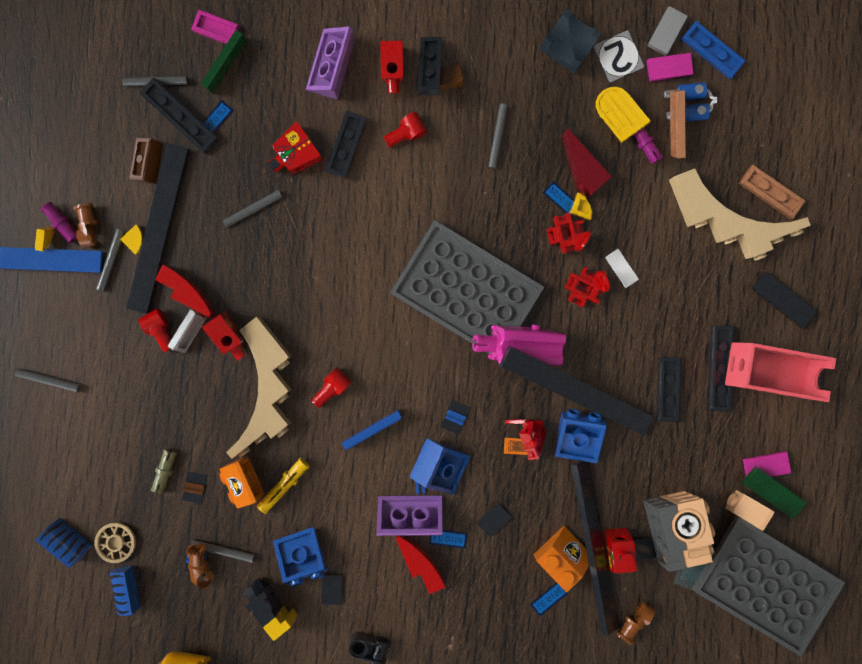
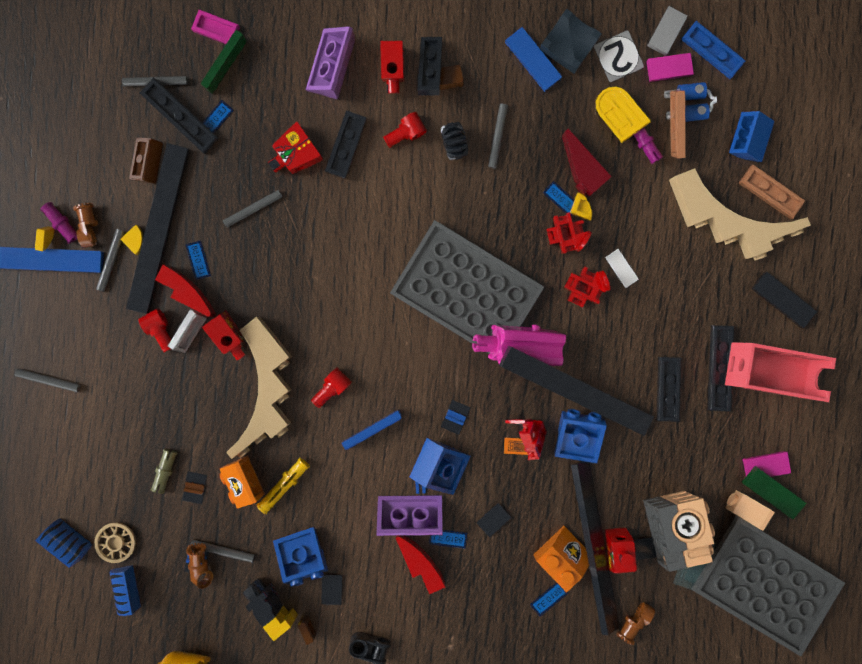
none -> clear blue sticker [185,240,211,280]
none -> reddish brown tile [297,615,317,645]
none -> black gear [441,122,469,160]
none -> blue tile [505,27,562,92]
none -> blue brick [729,111,774,162]

